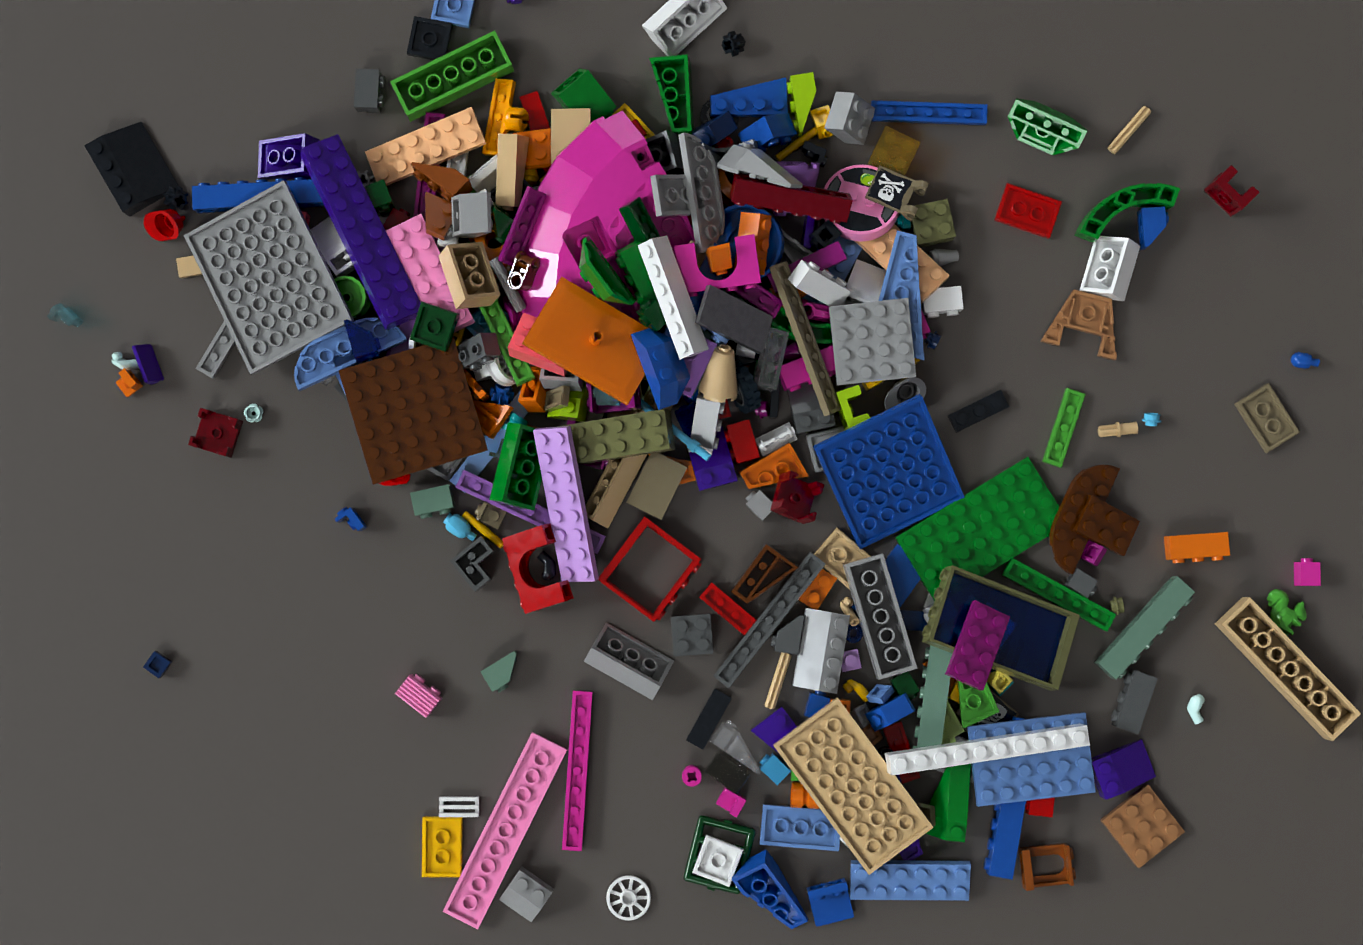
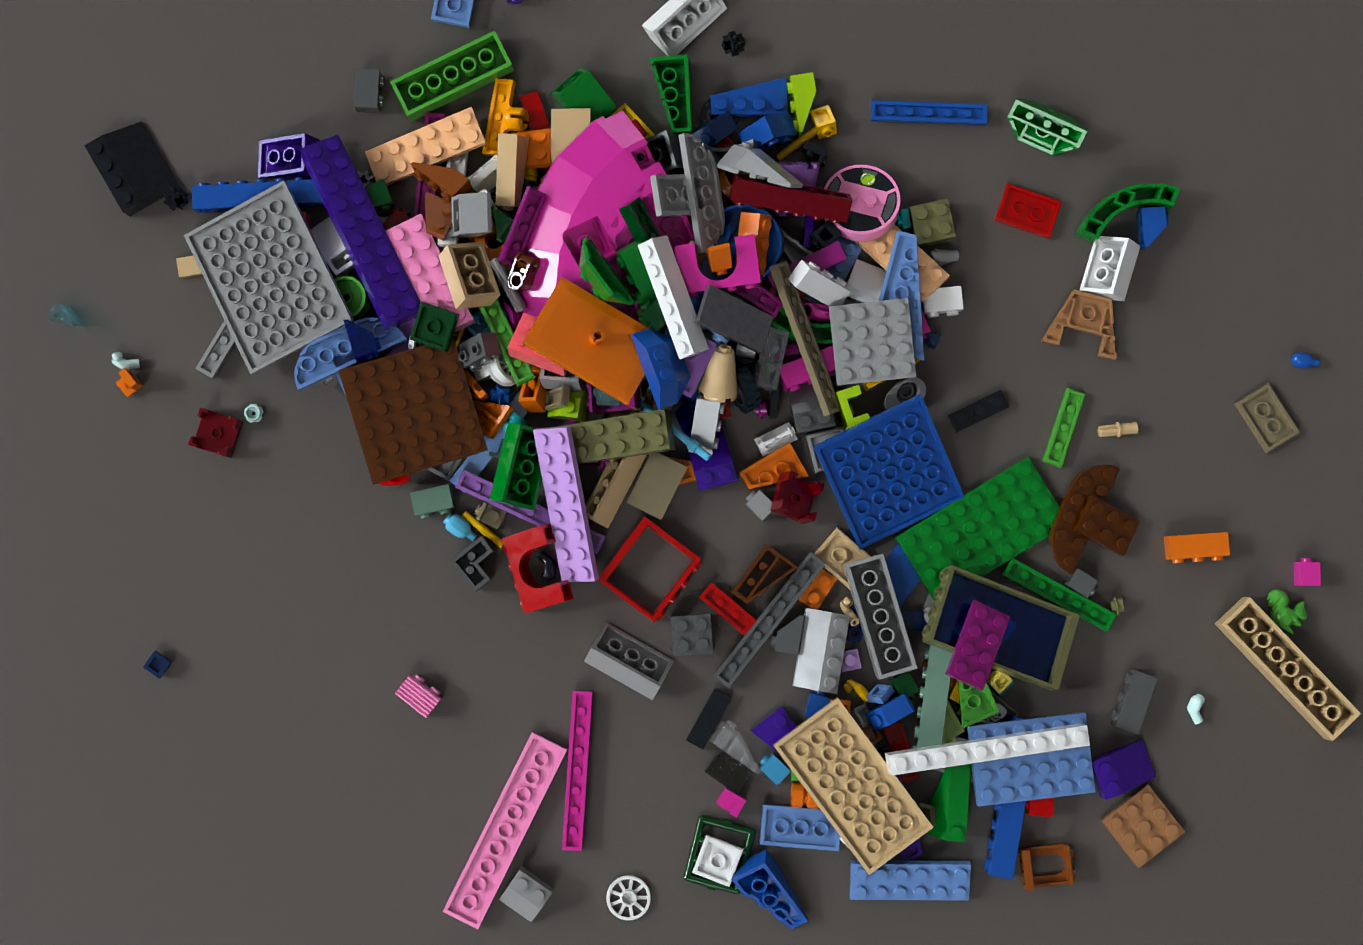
dark purple slope [132,344,164,385] -> none
red piece [143,209,185,241] -> none
blue bracket [335,507,367,531] -> none
black plate [407,16,453,60] -> none
yellow tile [422,816,463,877] -> none
white tile [439,796,479,817] -> none
sand green slope [480,650,518,692] -> none
dark pink wheel [682,765,702,787] -> none
red brick [724,420,760,464] -> none
tan axle [765,652,791,709] -> none
blue bracket [806,878,854,927] -> none
light grey brick [825,92,875,145] -> none
flag [865,165,929,221] -> none
clear yellow brick [867,126,921,176] -> none
magenta plate [1081,540,1107,566] -> none
sand green brick [1094,576,1195,679] -> none
tan axle [1107,106,1151,154] -> none
medium azure plate [1142,413,1162,426] -> none
dark red panel [1204,165,1260,217] -> none

